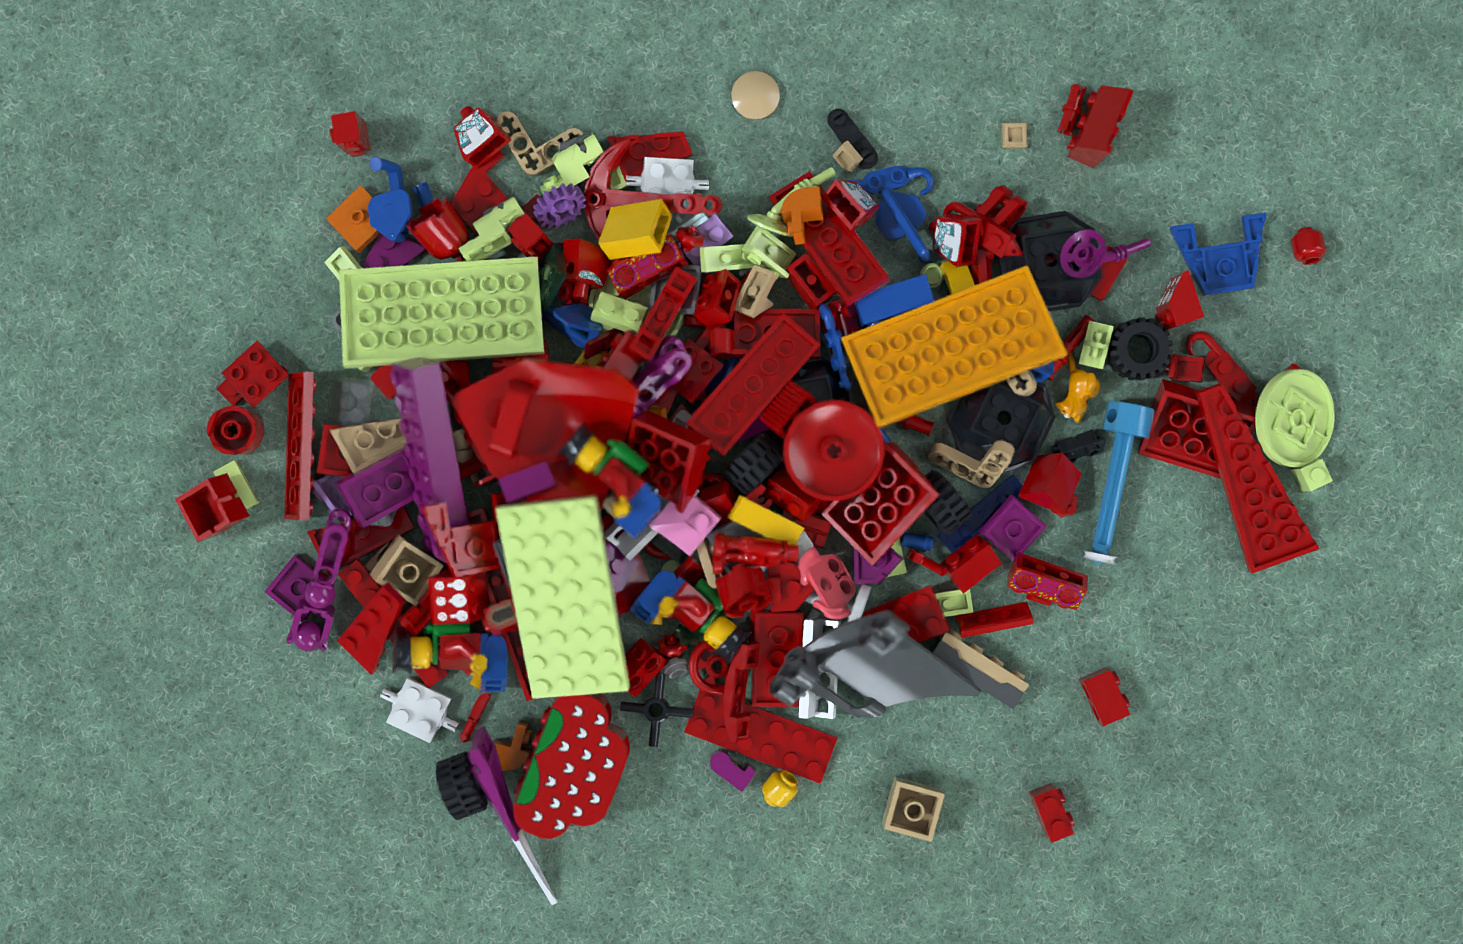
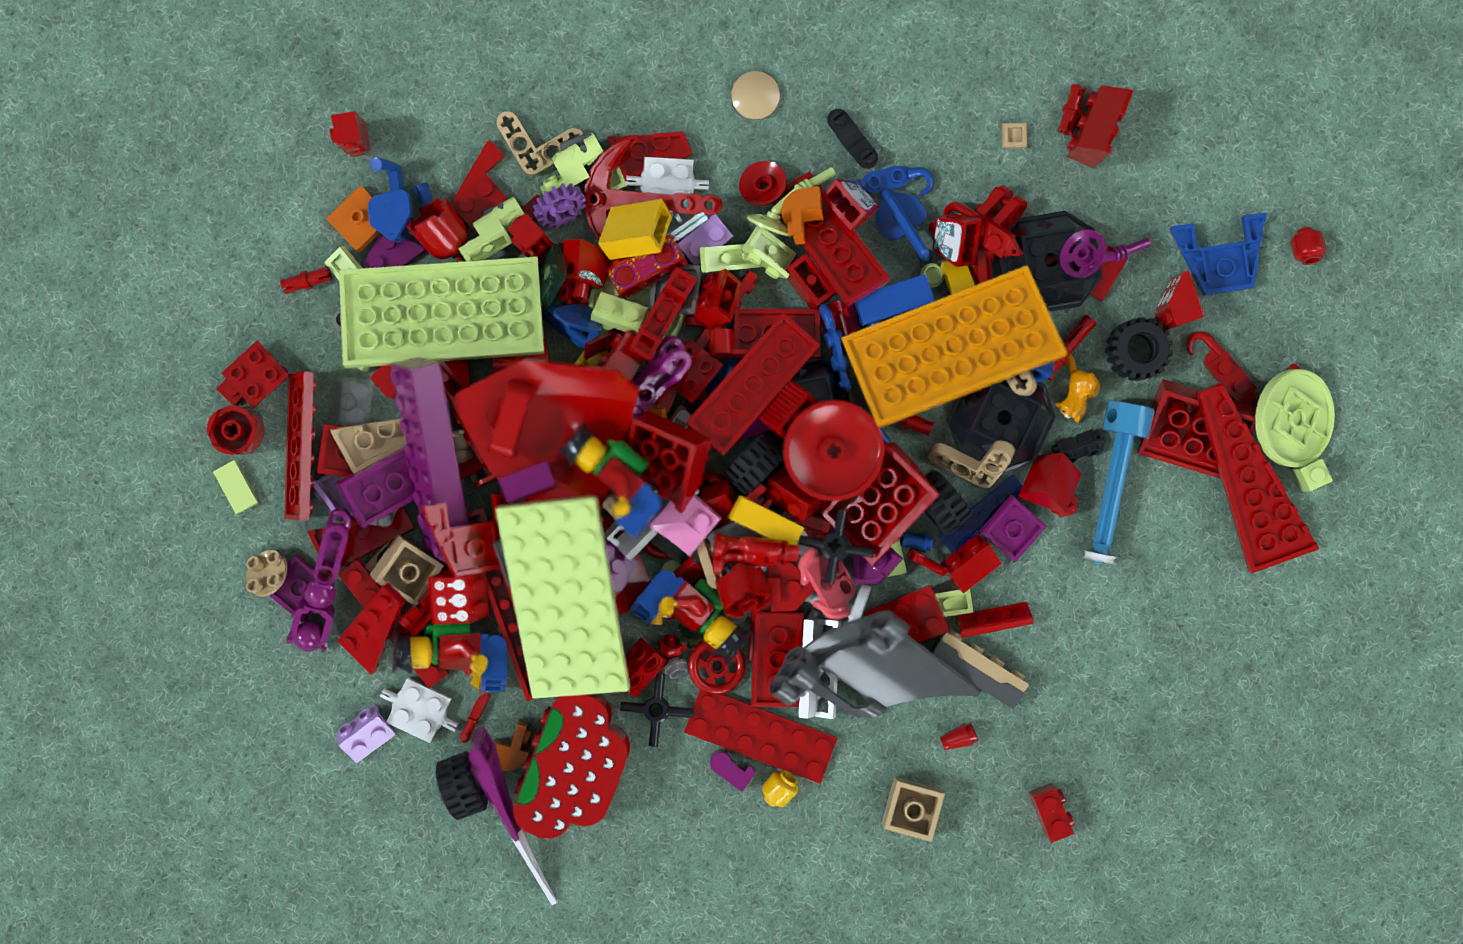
red piece [175,473,249,543] -> none
red torso [453,106,512,168] -> none
brick [482,599,519,637] -> none
red piece [676,225,705,253] -> none
red slope [723,642,760,743] -> none
tan slope [734,265,777,318] -> none
tan tile [833,140,863,174] -> none
red piece [1007,552,1088,610] -> none
yellowish green hips [1079,321,1114,369] -> none
red brick [1079,667,1130,727] -> none
red bracket [1165,354,1205,383] -> none
none -> tan dish [246,550,288,597]
none -> red pin [280,266,333,294]
none -> lavender bracket [336,704,396,763]
none -> red dish [739,161,787,206]
none -> black bar [799,509,874,584]
none -> red cone [940,723,978,751]

